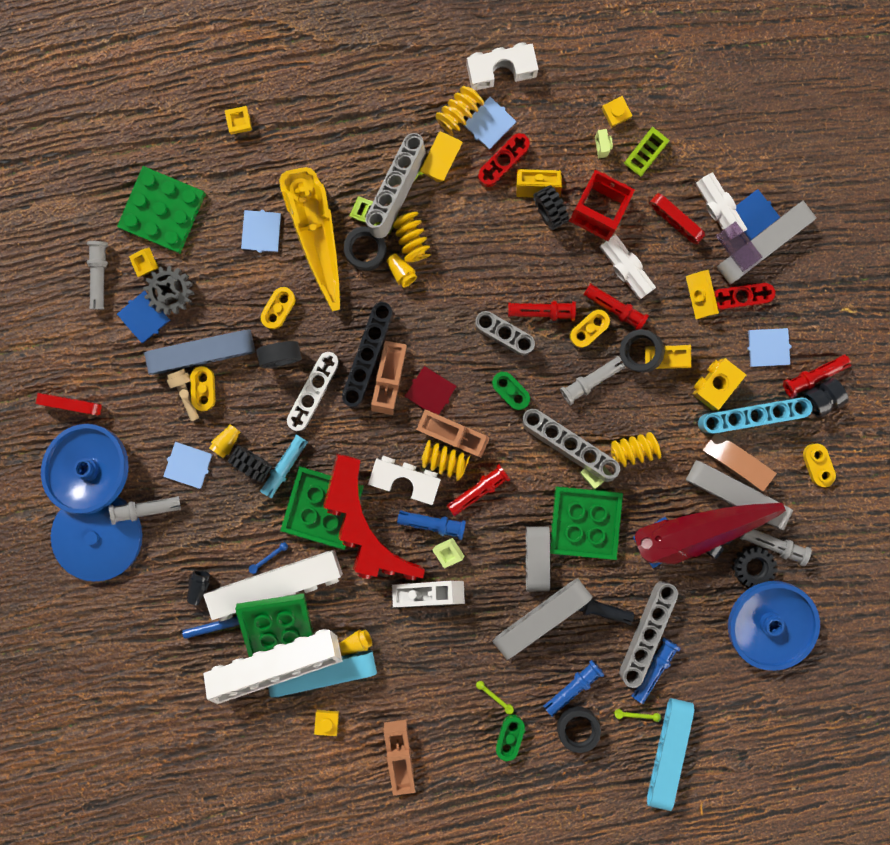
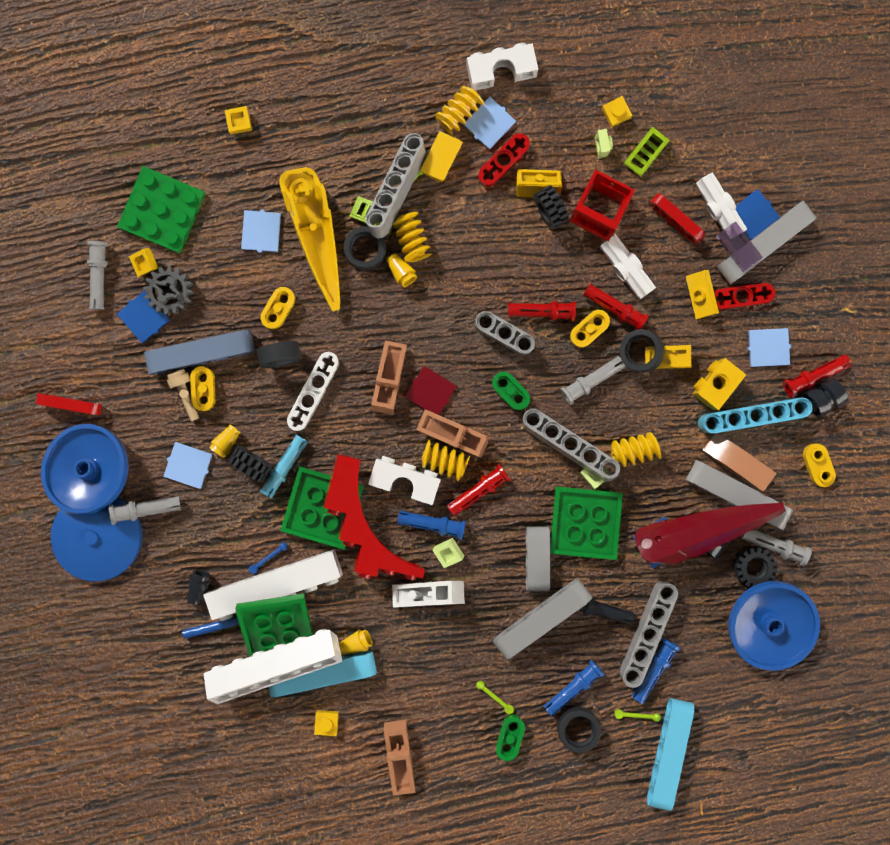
black beam [342,302,393,407] -> none

